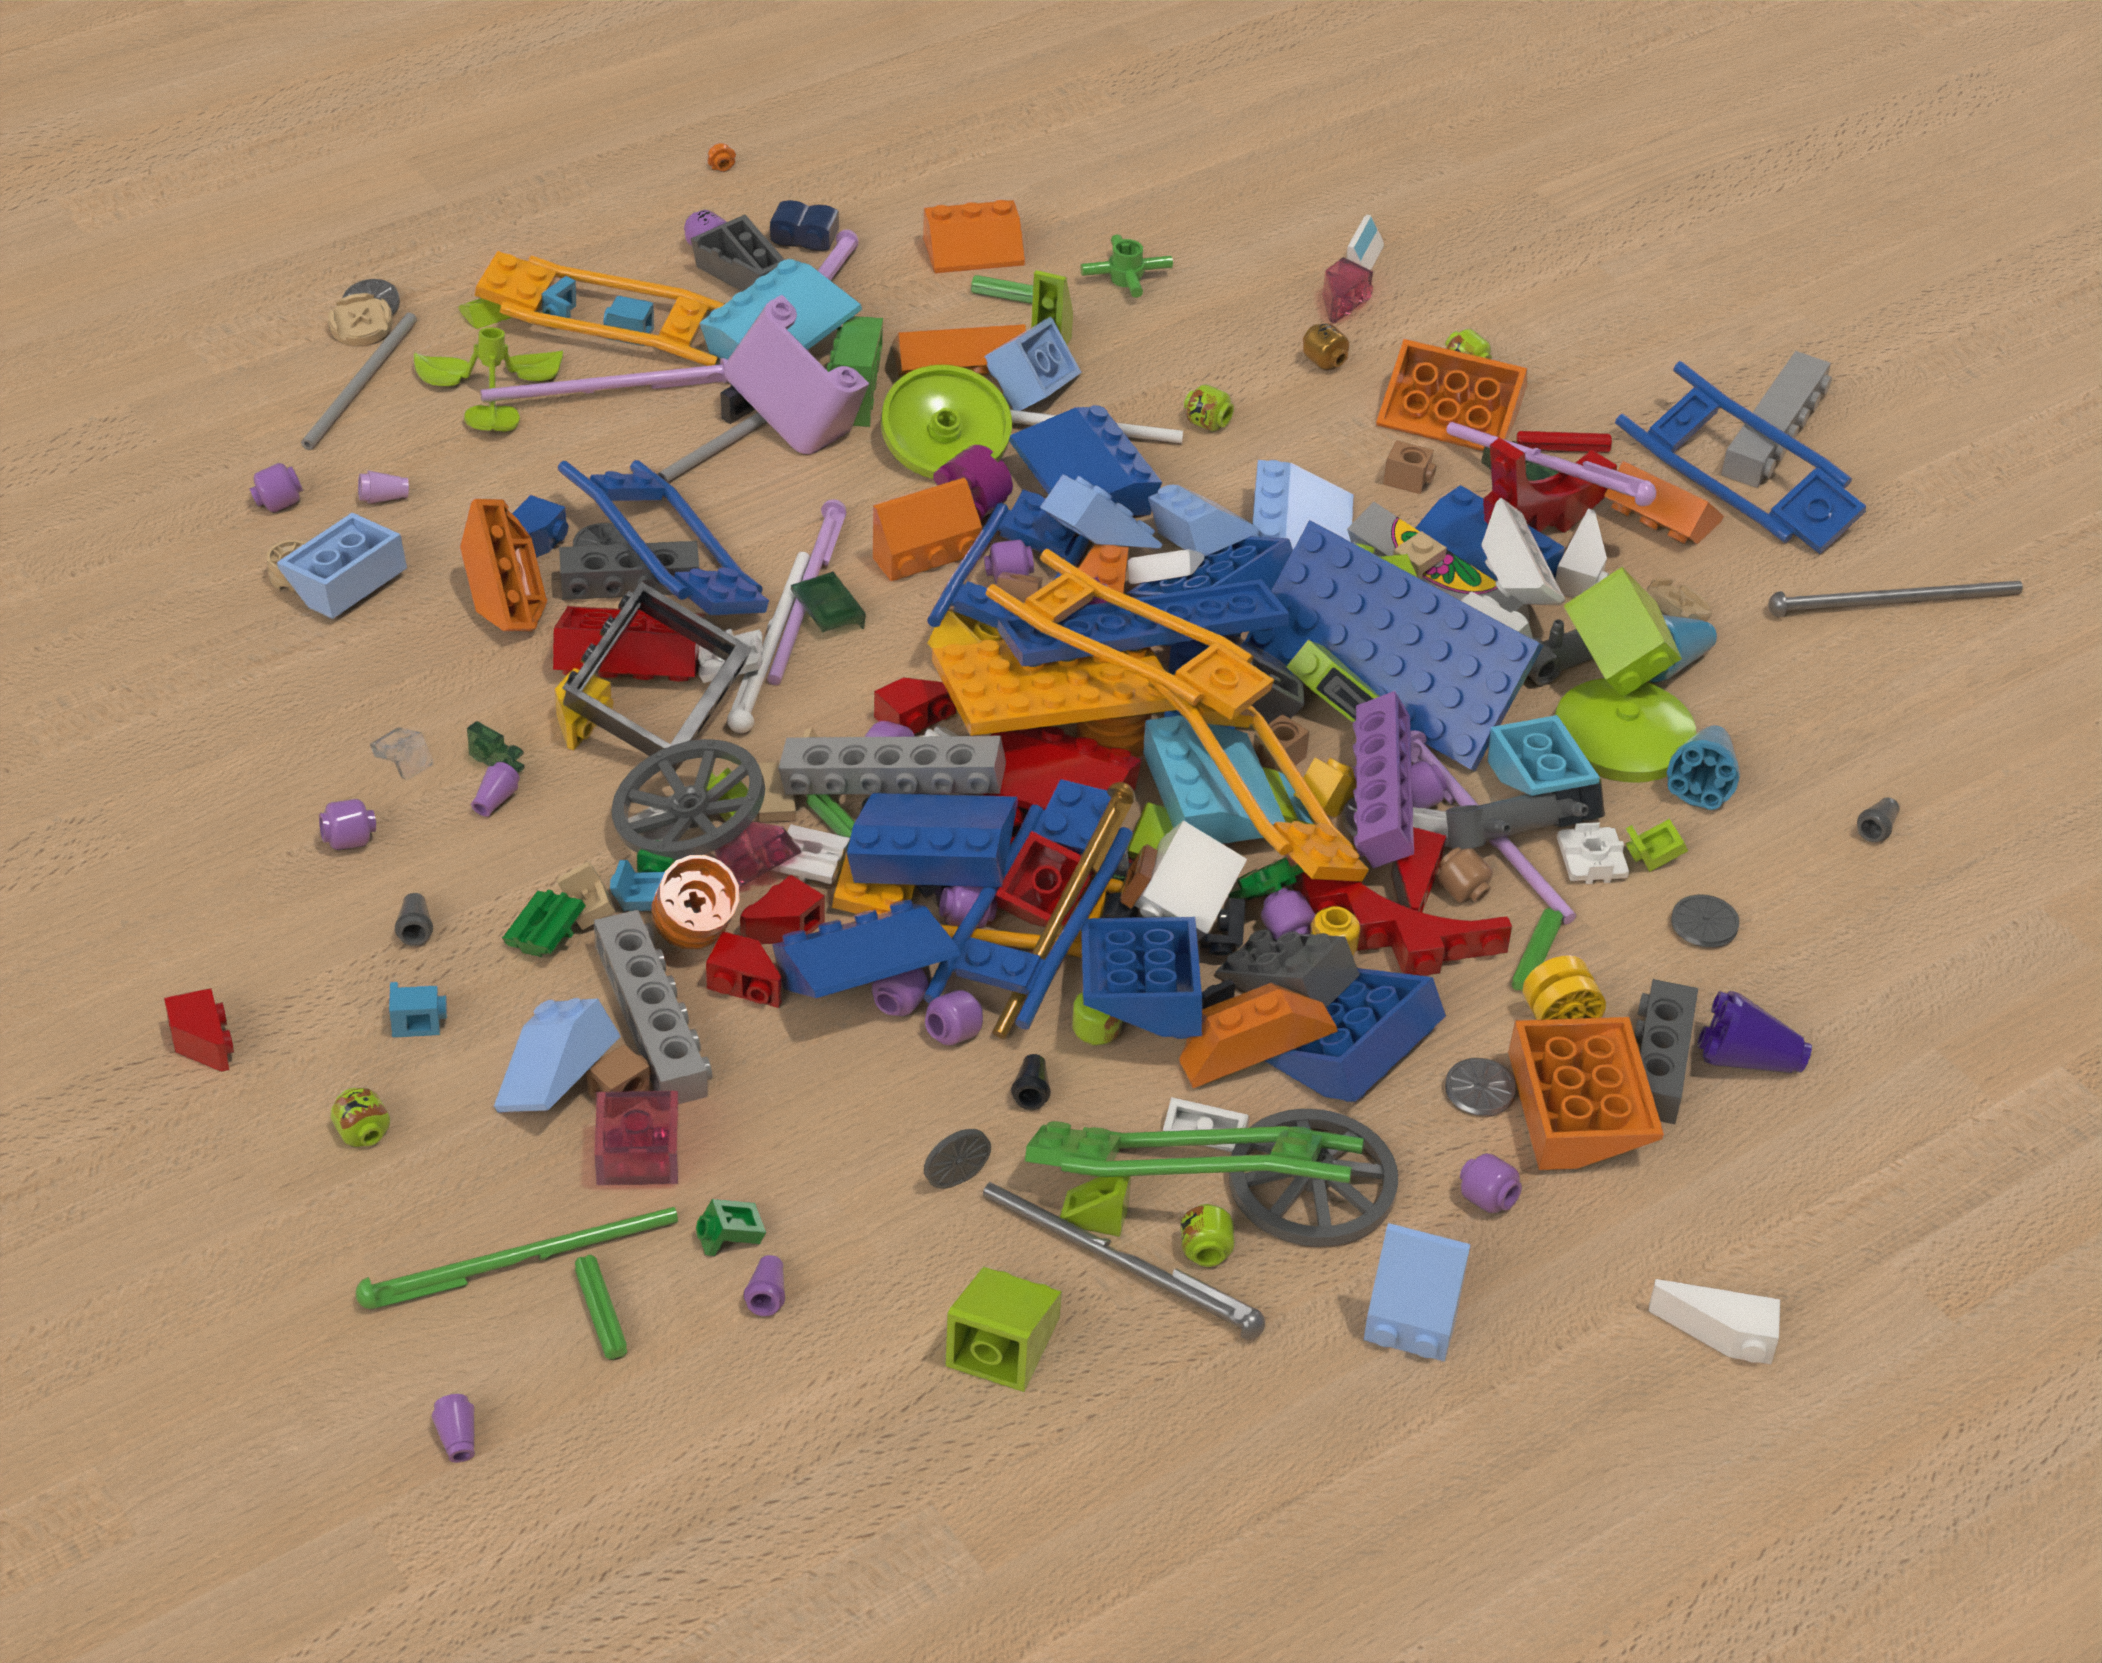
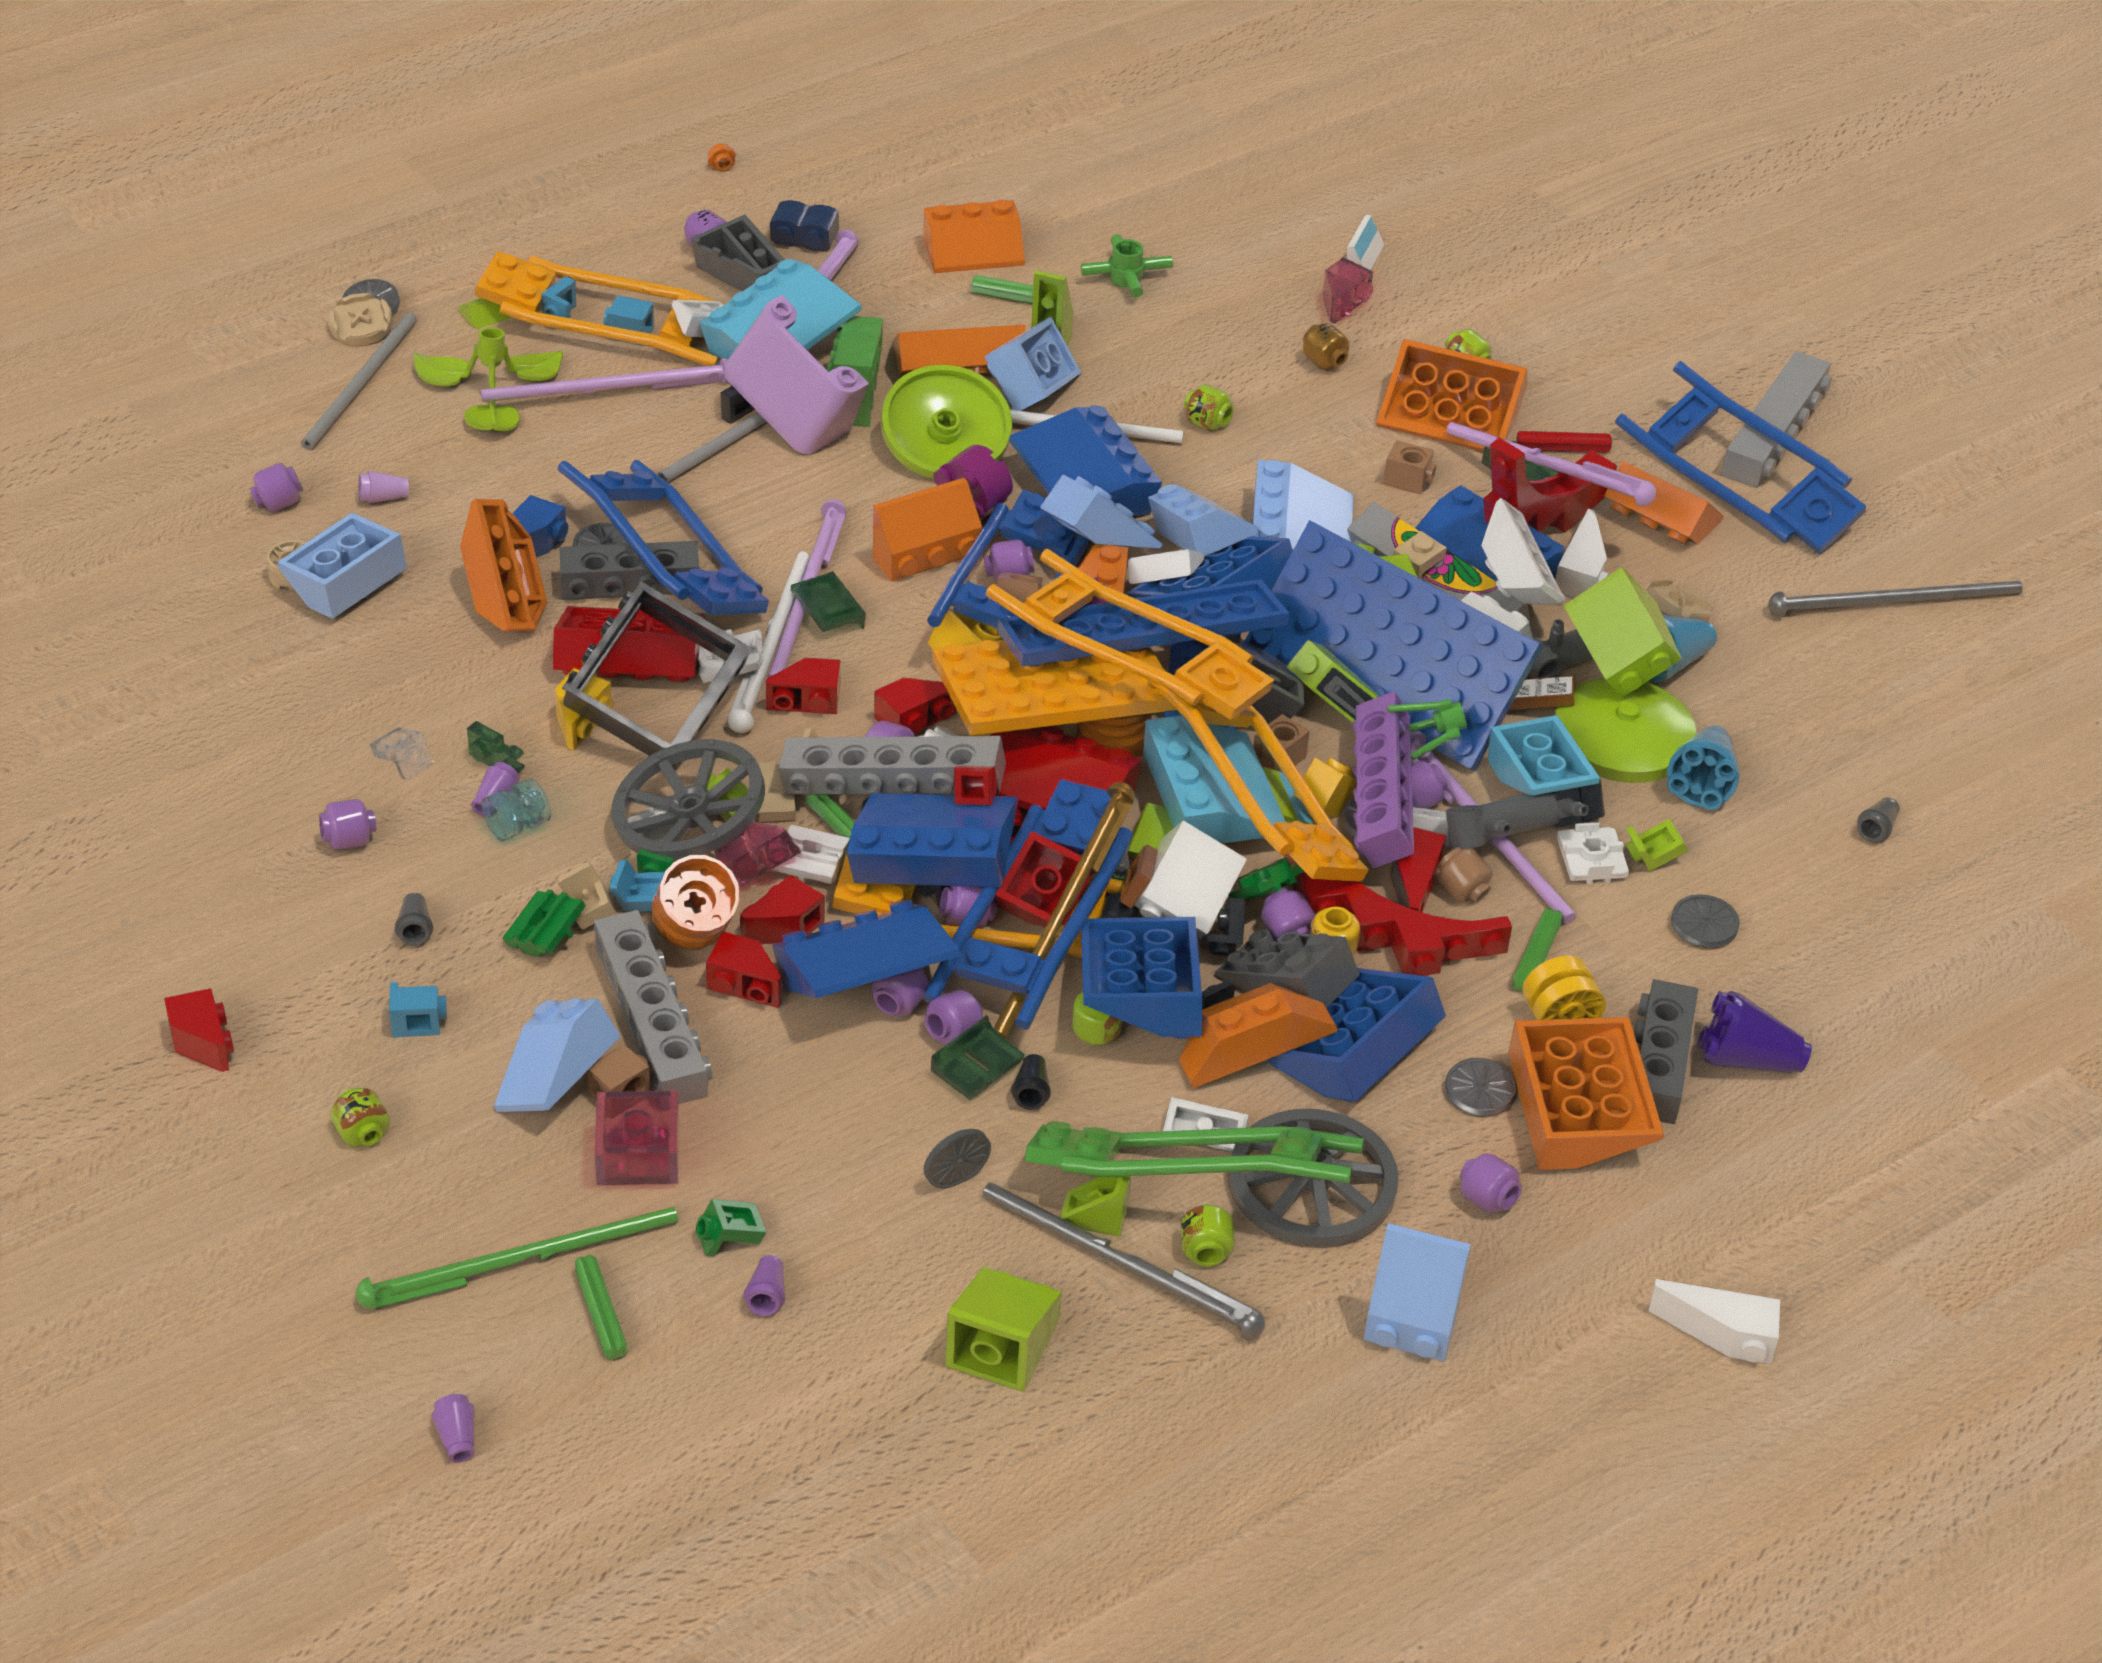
none -> clear light blue wheel [481,777,551,842]
none -> white slope [671,300,723,337]
none -> red slope [766,657,841,714]
none -> clear green piece [931,1015,1025,1100]
none -> red brick [954,766,997,805]
none -> bright green plant [1387,698,1467,760]
none -> tile [1509,676,1575,710]

